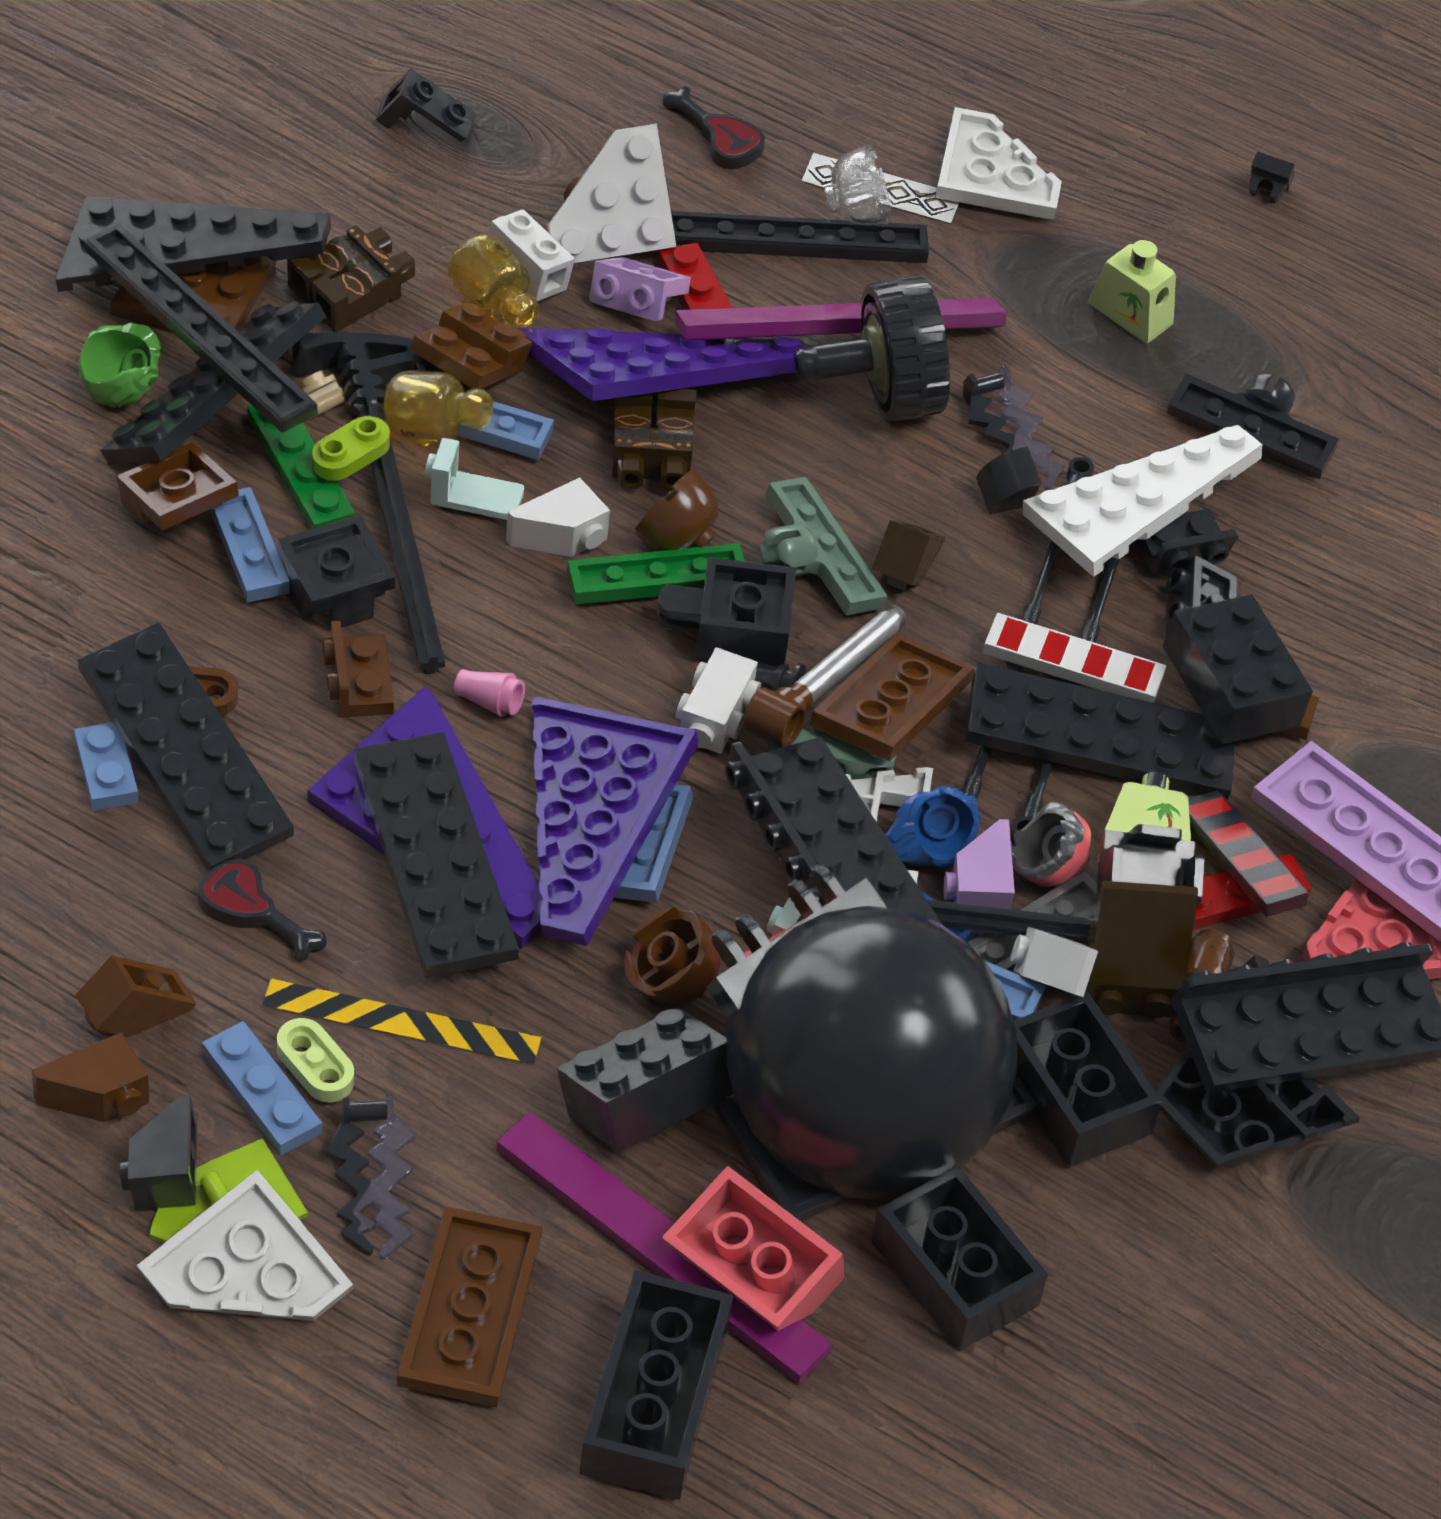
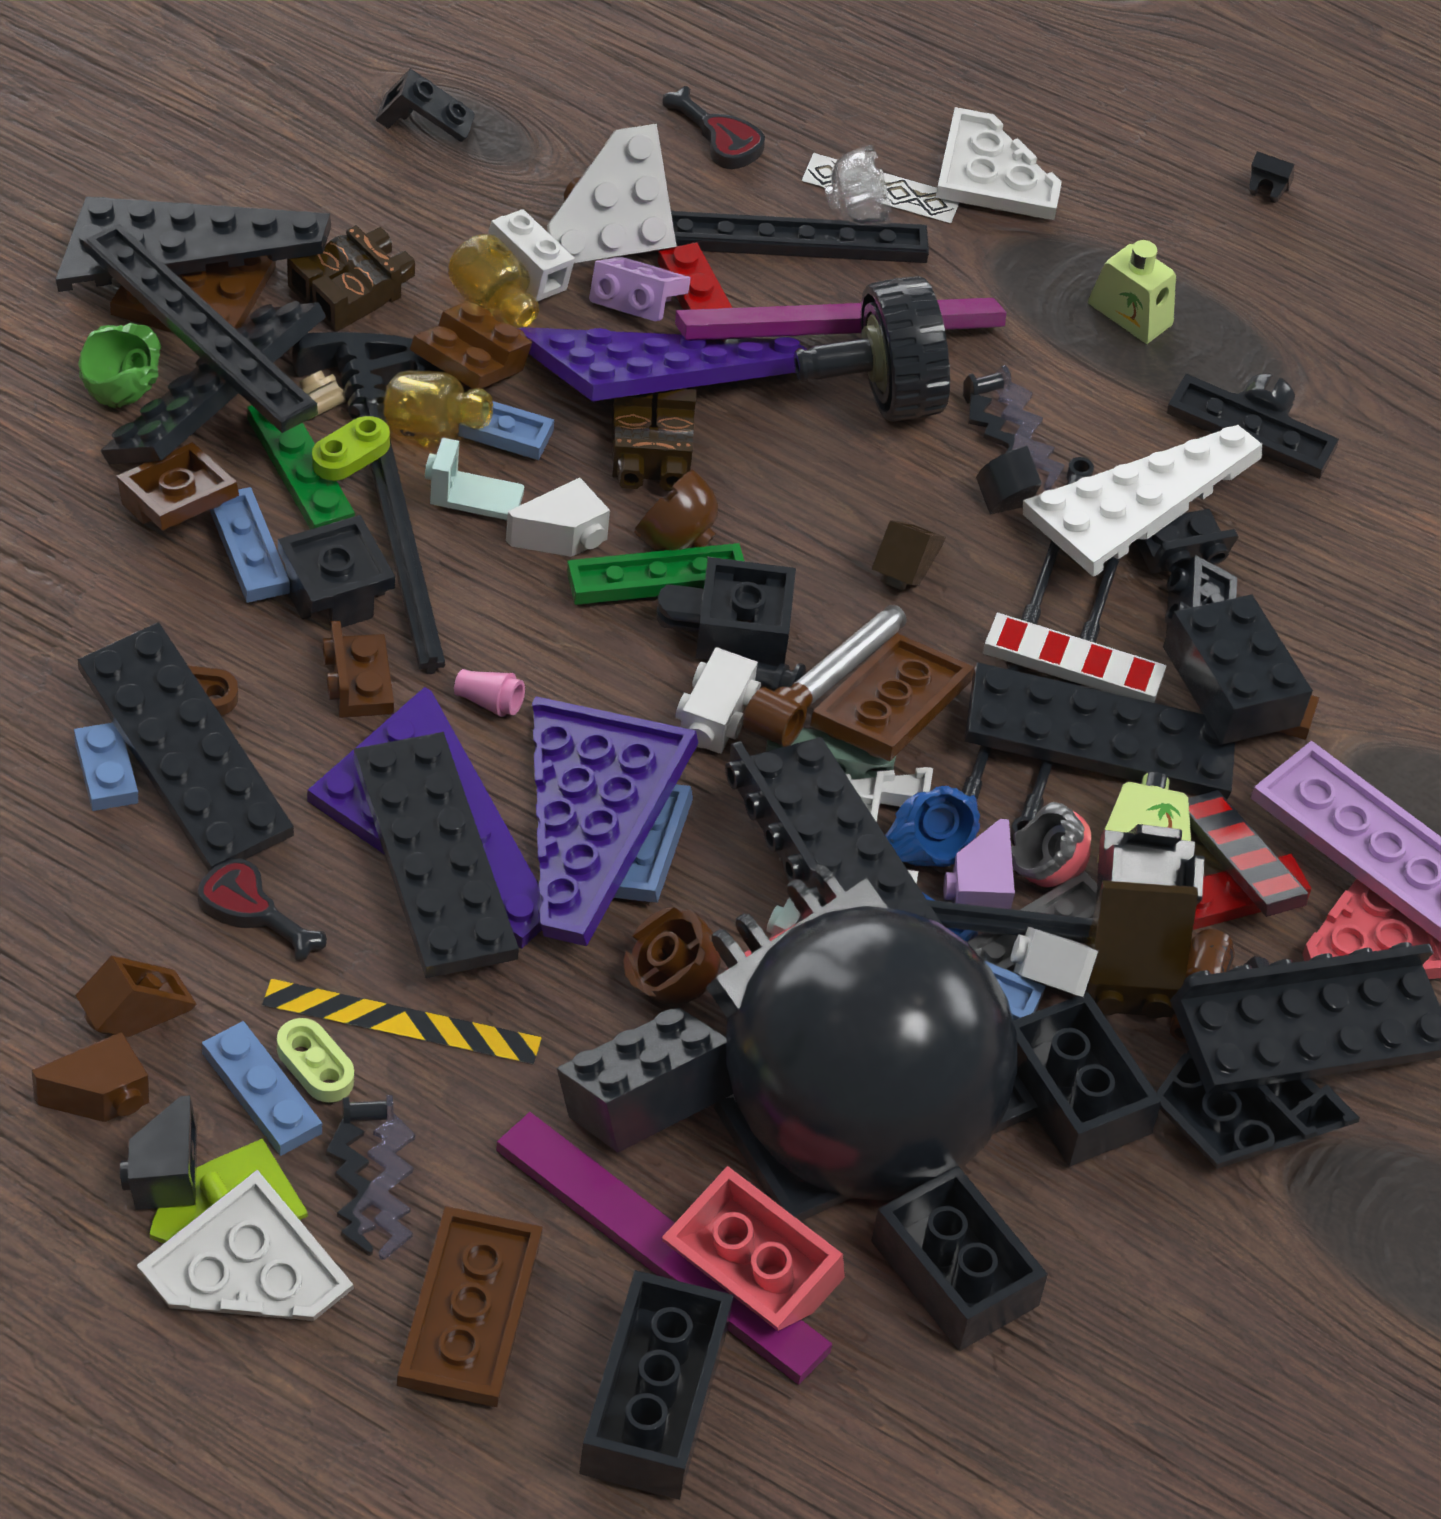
sand green plate [760,477,888,615] -> none

